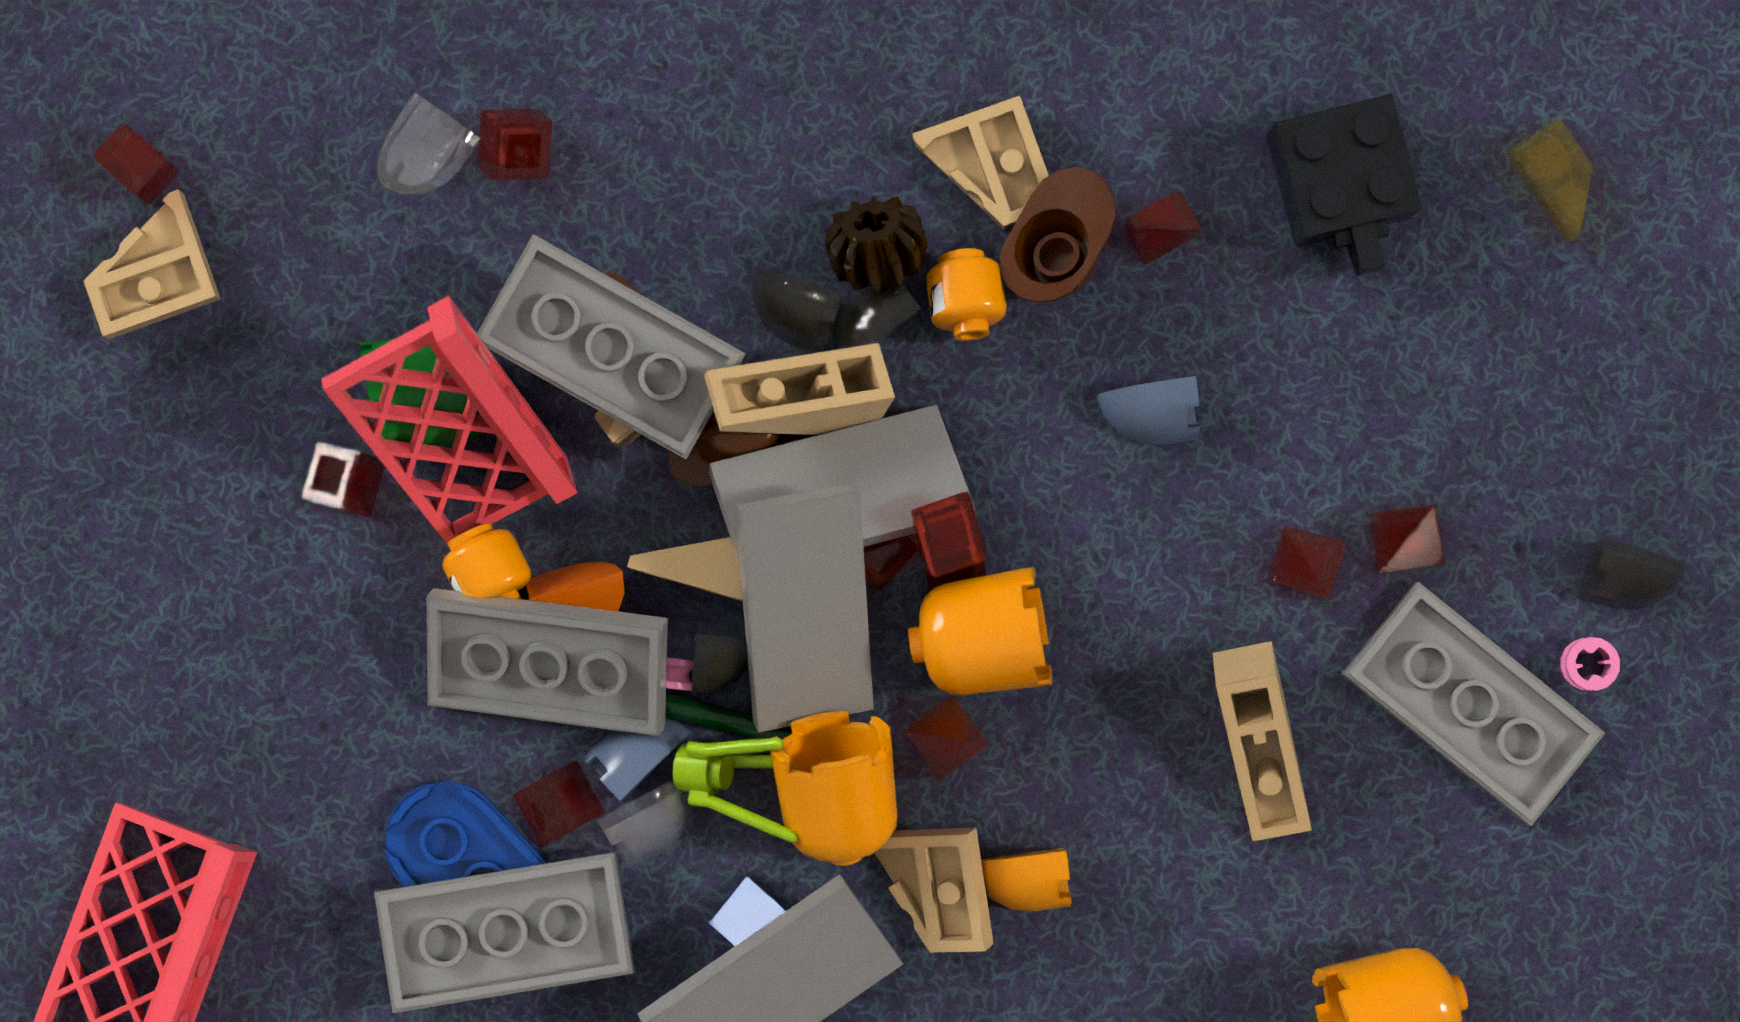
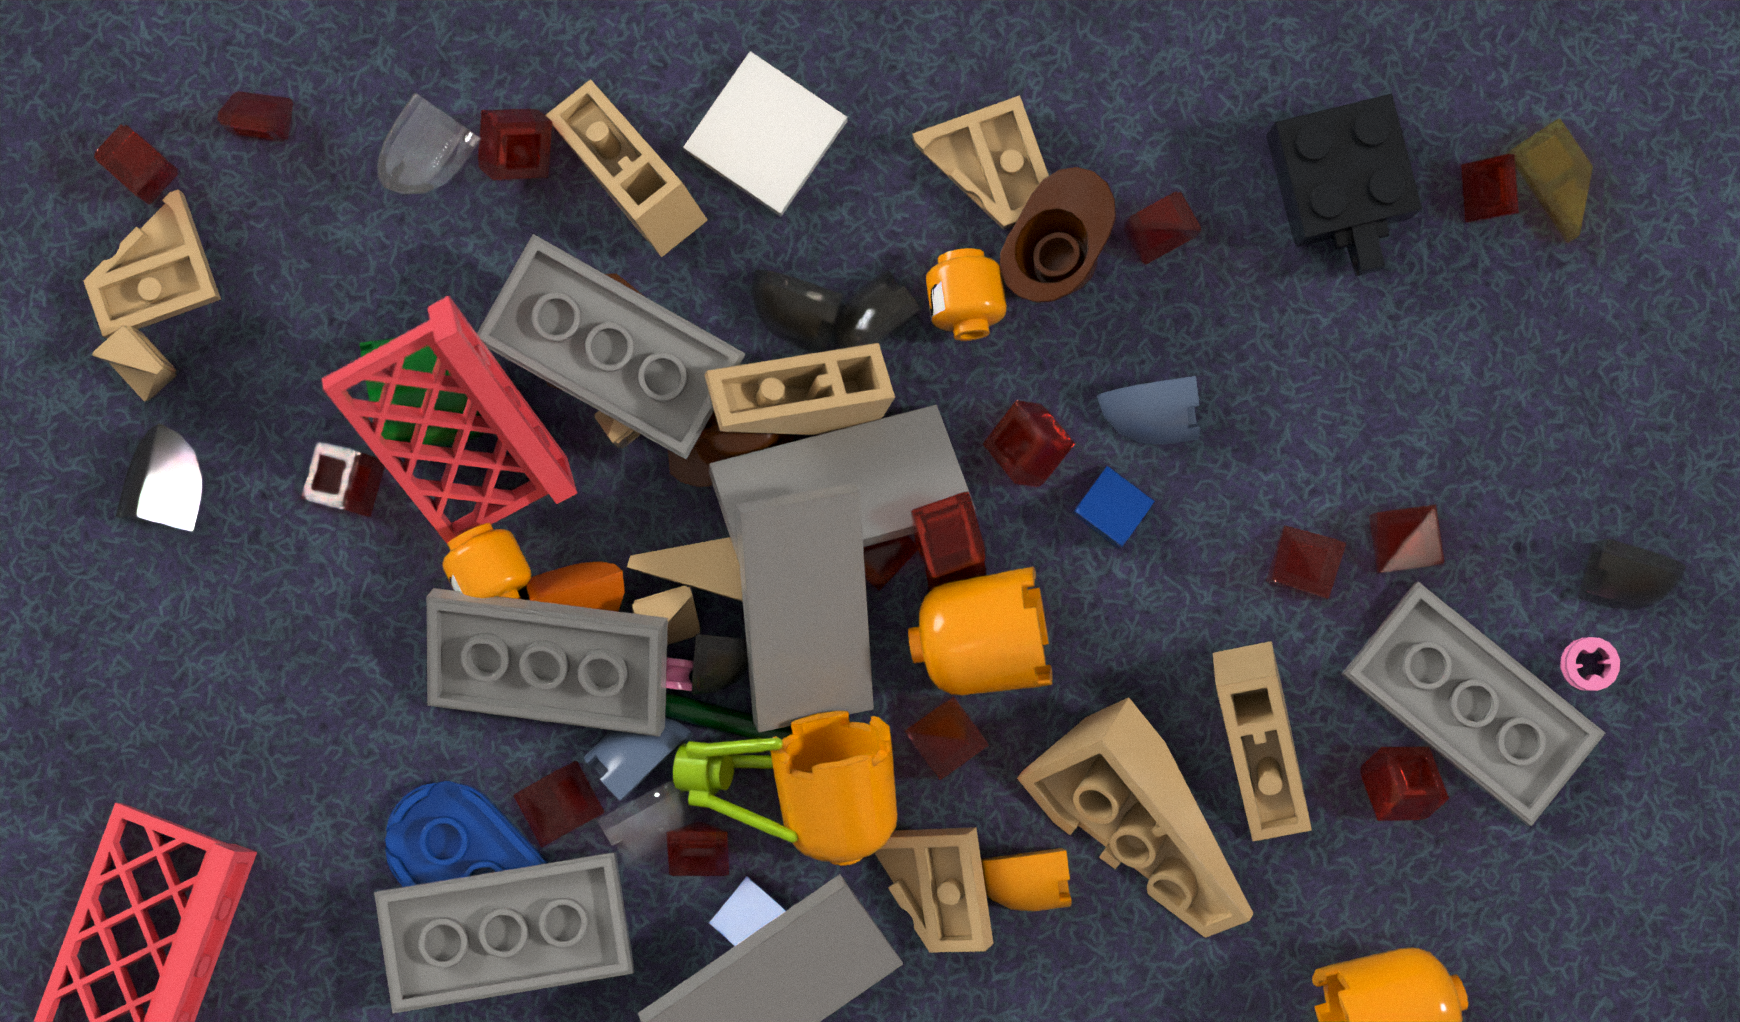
dark brown gear [825,195,928,293] -> none
none -> tan slope [92,324,177,401]
none -> clear smoke brick [116,423,202,531]
none -> clear red slope [217,91,293,142]
none -> tan slope [545,79,708,257]
none -> tan slope [632,585,700,645]
none -> clear red slope [667,822,729,876]
none -> white tile [683,51,848,217]
none -> clear red slope [983,400,1076,487]
none -> tan wedge [1017,697,1253,938]
none -> blue slope [1071,466,1155,549]
none -> clear red slope [1360,746,1449,821]
none -> clear red slope [1461,154,1519,223]

